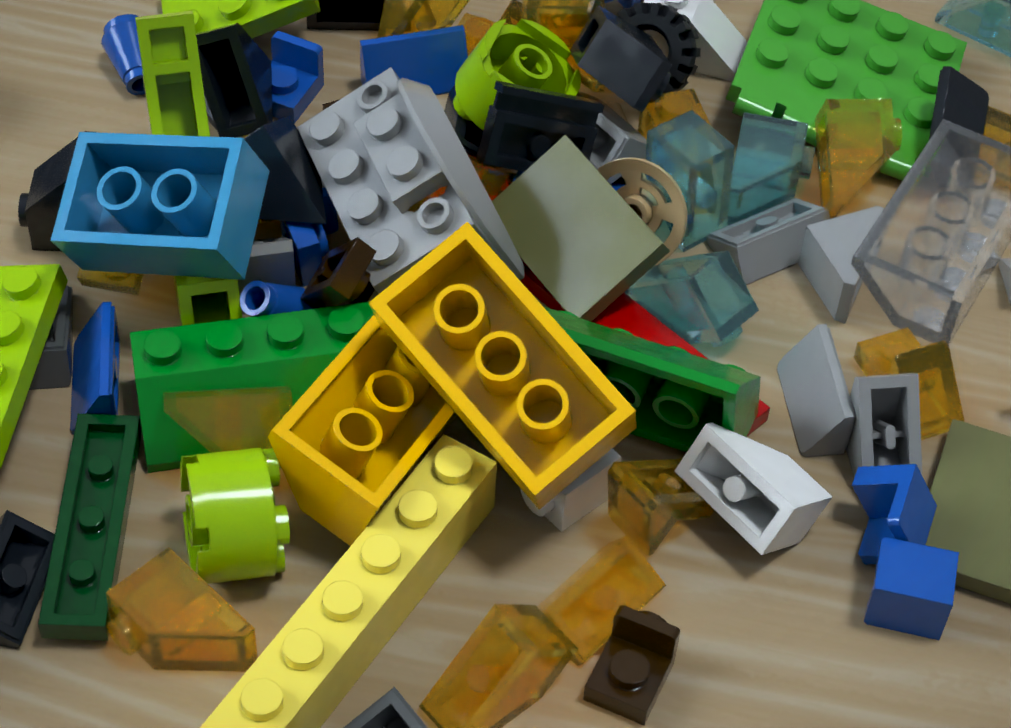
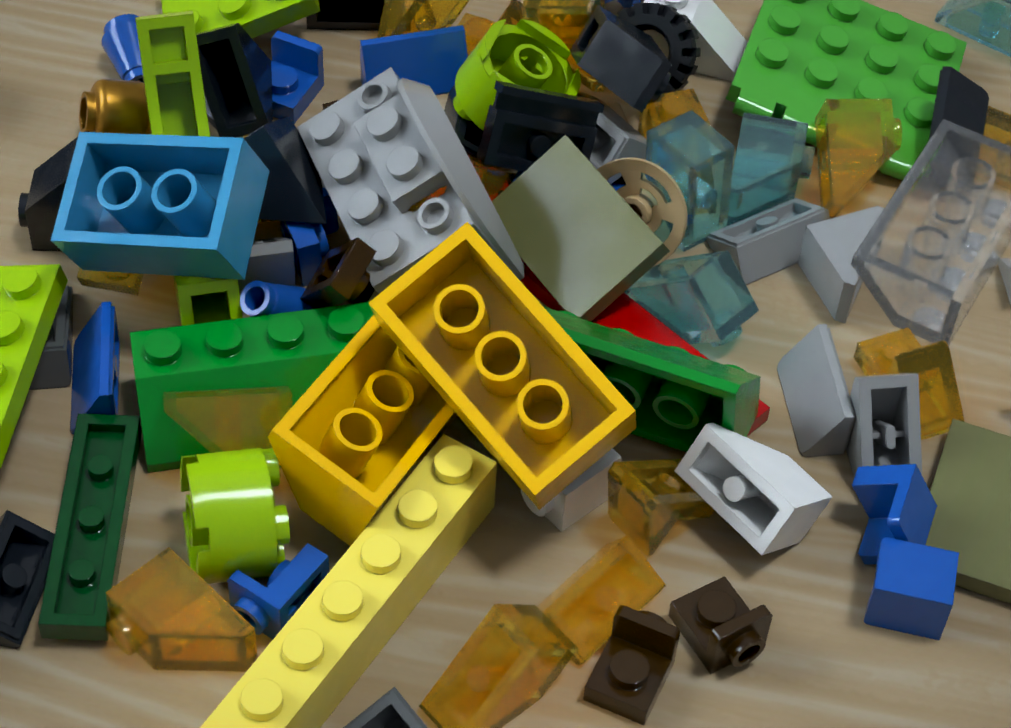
none -> pearl gold head [79,79,151,134]
none -> blue bracket [227,543,329,639]
none -> dark brown bracket [668,576,773,674]

